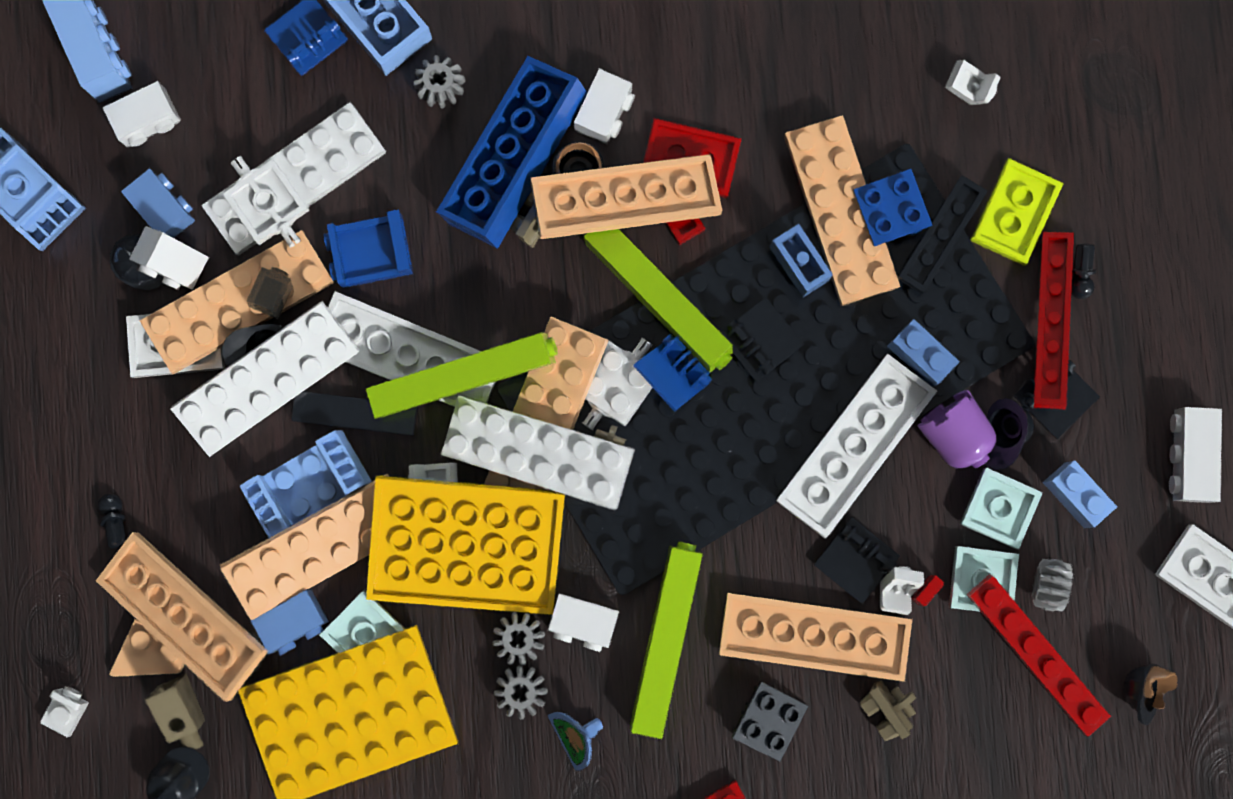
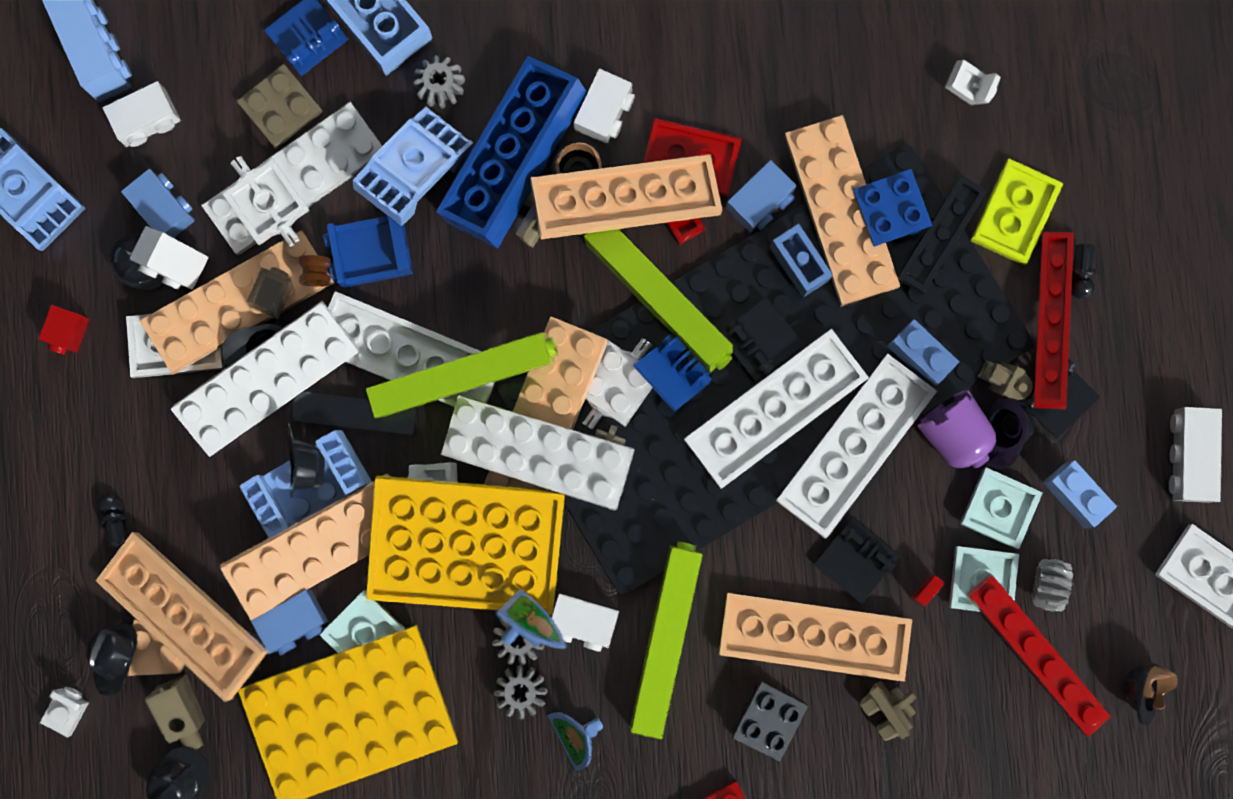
white bracket [880,566,924,615] -> none
none -> red brick [38,305,90,355]
none -> black piece [87,623,137,697]
none -> dark tan plate [237,64,323,149]
none -> black piece [286,422,325,498]
none -> reddish brown wheel [299,255,331,287]
none -> light blue plate [352,107,473,226]
none -> shield [497,588,566,649]
none -> white plate [684,329,869,489]
none -> medium blue brick [726,160,797,233]
none -> dark tan hips [978,360,1033,400]

